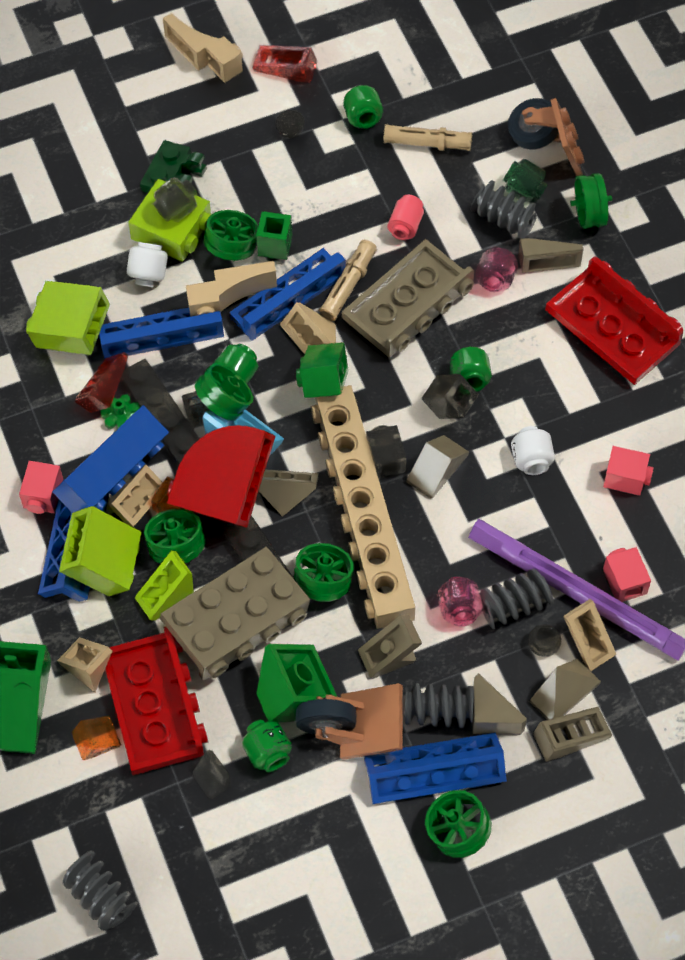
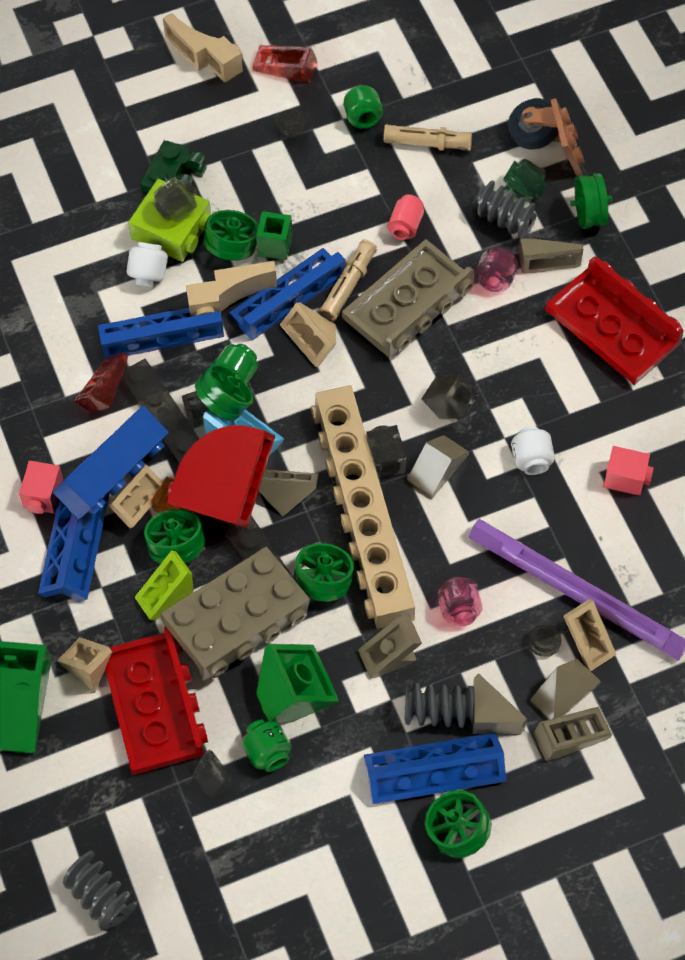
lime brick [26,281,110,355] -> none
lime brick [59,506,141,596] -> none
clear orange slope [72,716,121,760] -> none
green plant [101,394,140,429] -> none
nougat plate [295,683,403,760] -> none
green brick [296,342,349,398] -> none
green head [450,346,492,393] -> none
dark grey piece [480,569,554,629] -> none
coral brick [603,547,651,602] -> none

